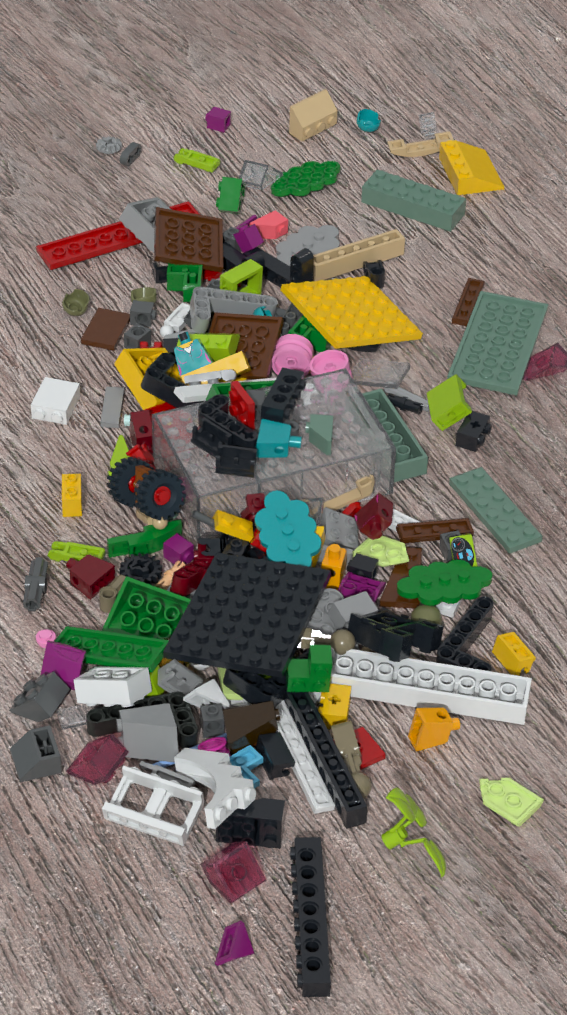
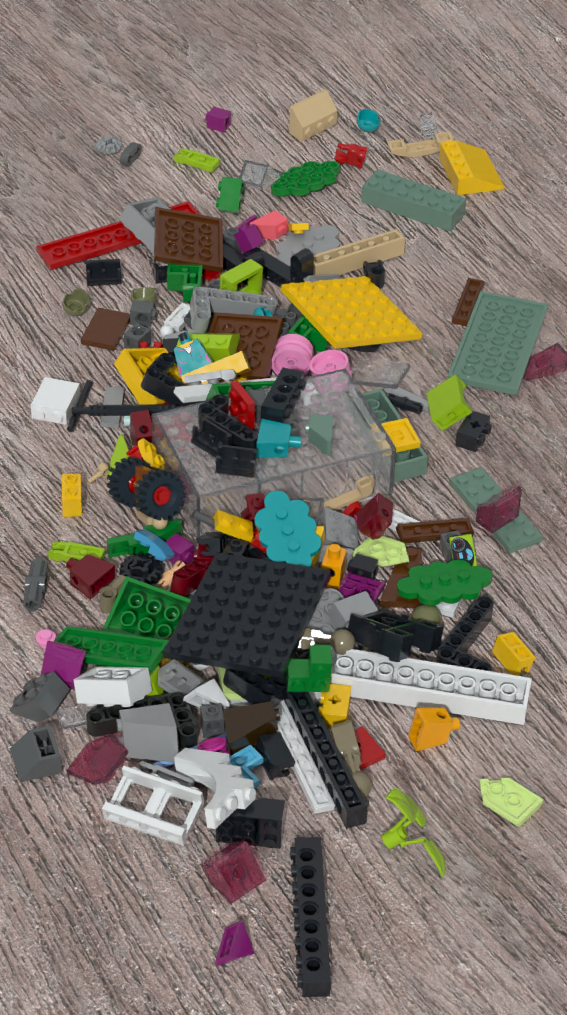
none -> black bar [67,380,93,432]
none -> black axle [71,404,195,416]
none -> black hinge [86,259,122,286]
none -> tan hand [87,463,109,484]
none -> dark azure slope [134,529,175,561]
none -> yellow slope [138,438,165,470]
none -> yellow plate [288,223,309,234]
none -> light grey axle [303,274,340,282]
none -> red animal [334,143,367,169]
none -> yellow plate [372,418,421,455]
none -> clear pink slope [475,486,522,534]

